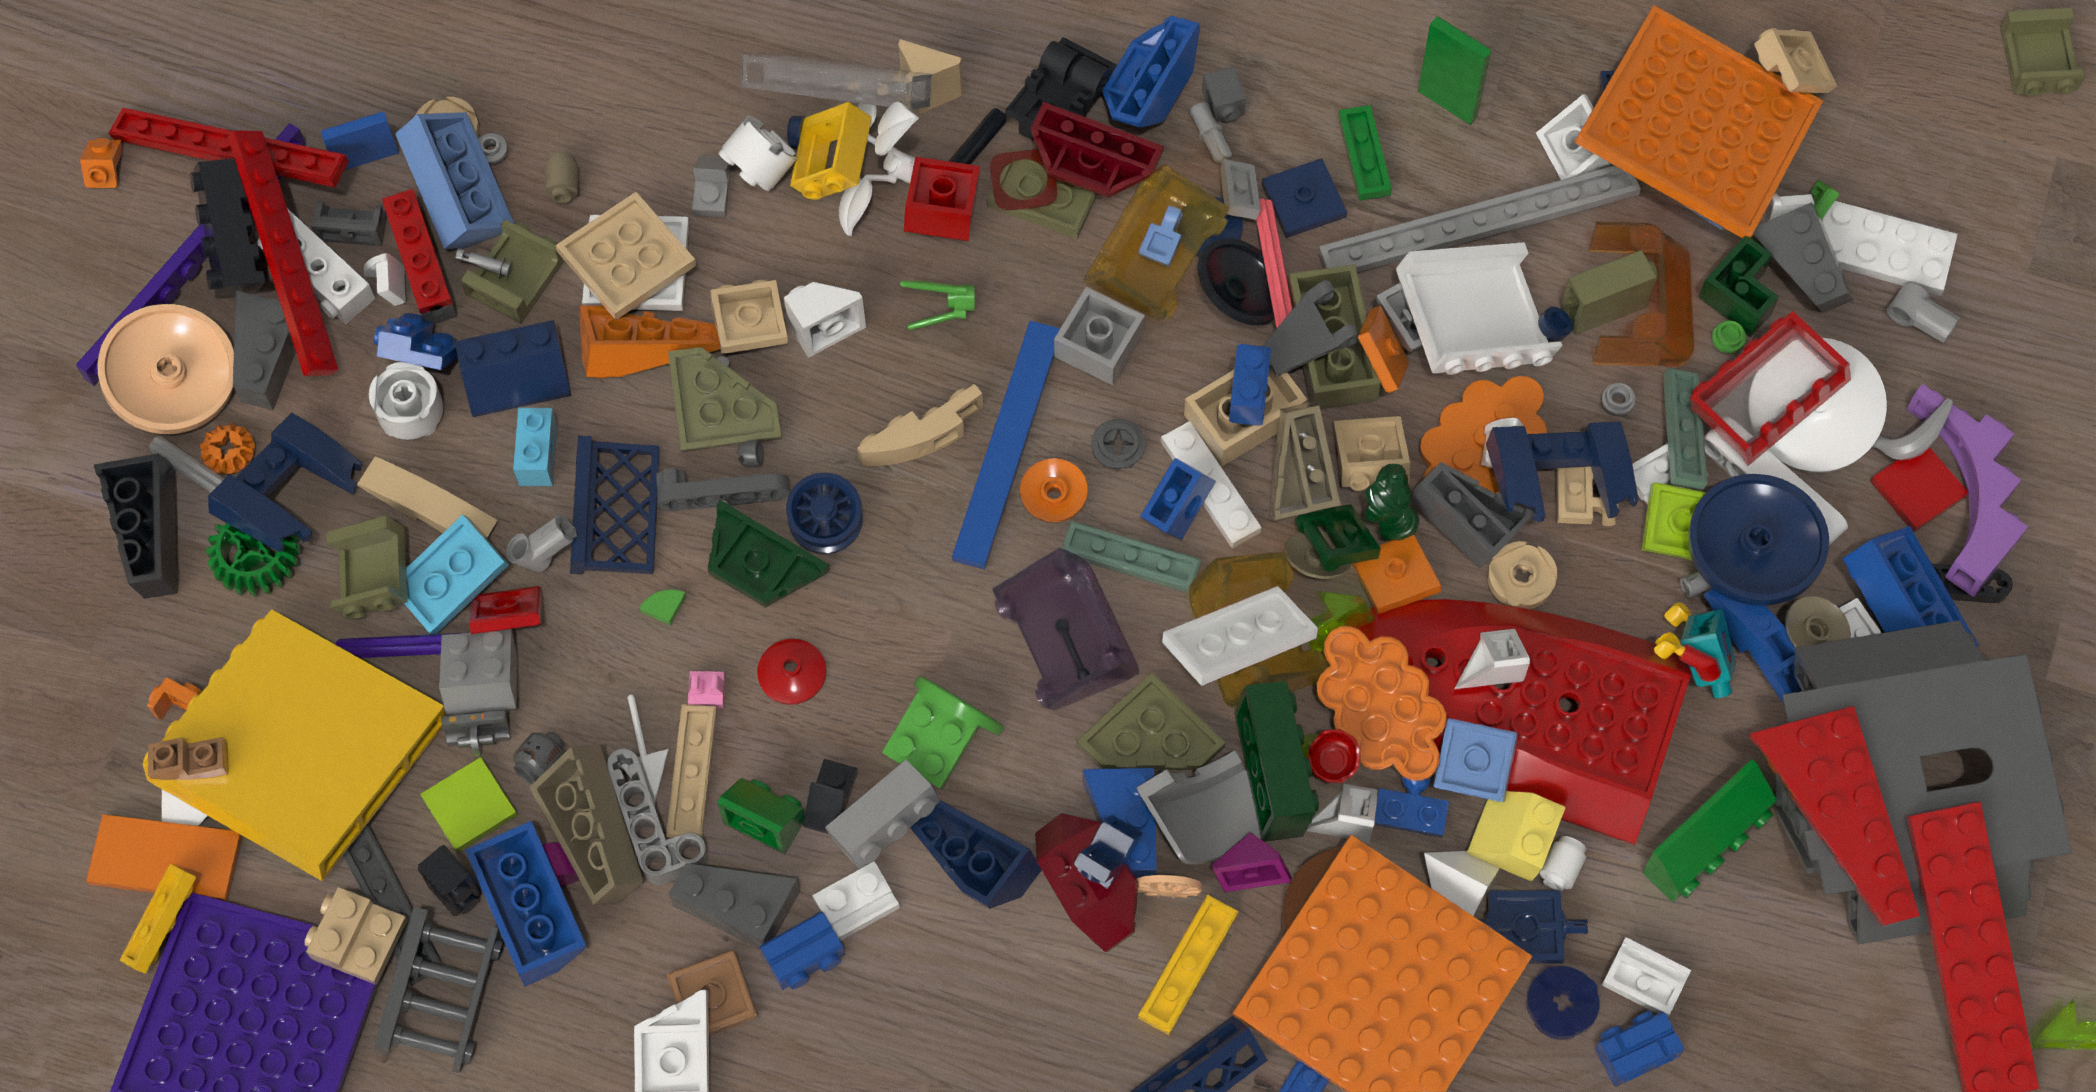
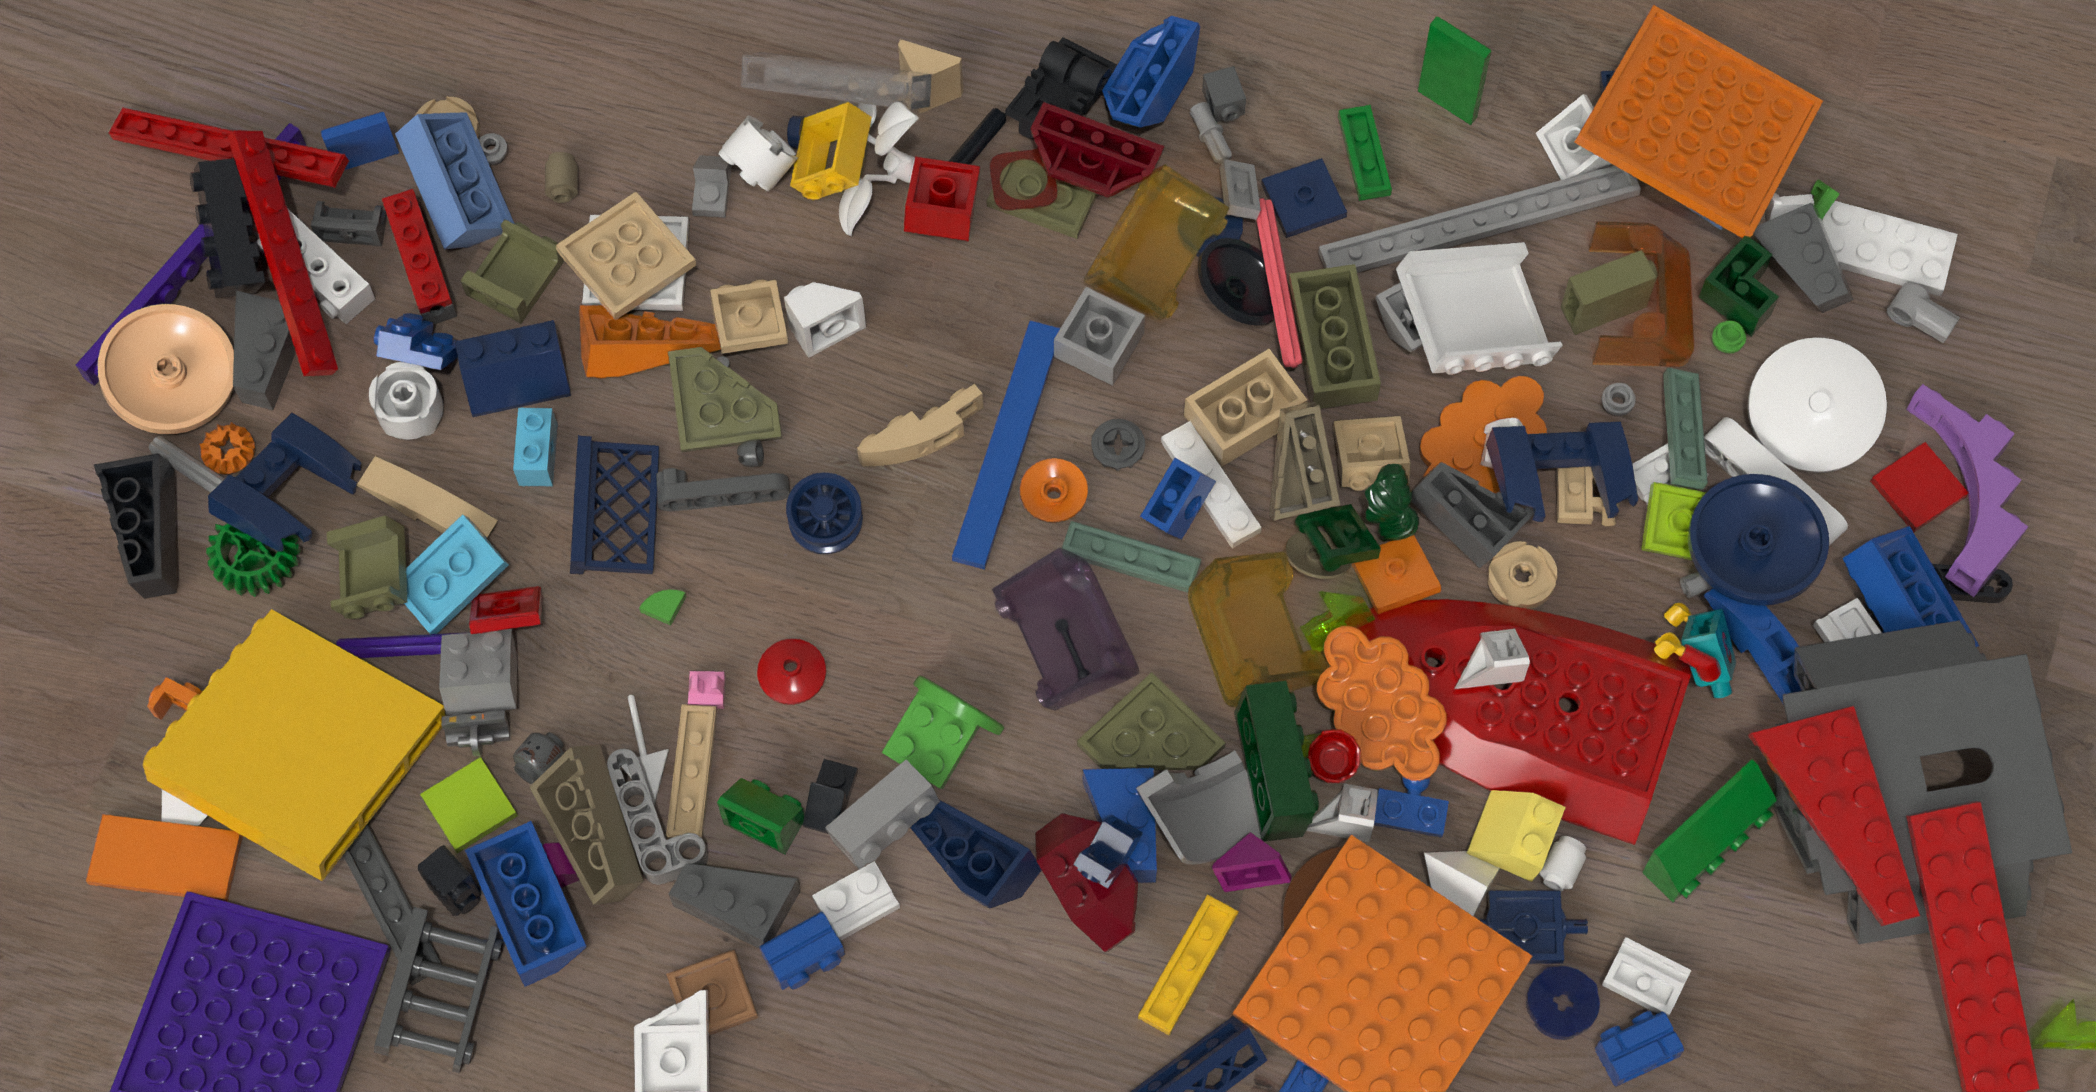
orange bracket [80,138,123,188] -> none
yellow plate [120,864,196,974] -> none
medium nougat slope [148,737,228,780] -> none
tan plate [305,887,408,985] -> none
white tile [364,253,406,306] -> none
light grey piece [455,248,513,280] -> none
light grey piece [506,514,577,573] -> none
dark green wing [708,500,830,608] -> none
bright green plant [900,280,975,330] -> none
light nougat wheel [1137,875,1202,899] -> none
medium blue plate [1138,205,1183,268] -> none
white plate [1162,586,1318,686] -> none
blue brick [1229,344,1271,426] -> none
dark grey flag [1263,280,1358,377] -> none
orange plate [1358,305,1409,393] -> none
medium blue tile [1434,718,1519,802] -> none
dark blue tile [1538,307,1573,341] -> none
window [1690,311,1851,466] -> none
tan plate [1754,28,1837,93] -> none
dark tan dish [1785,596,1851,647] -> none
light grey piece [1872,398,1953,460] -> none
olive panel [2000,7,2085,96] -> none

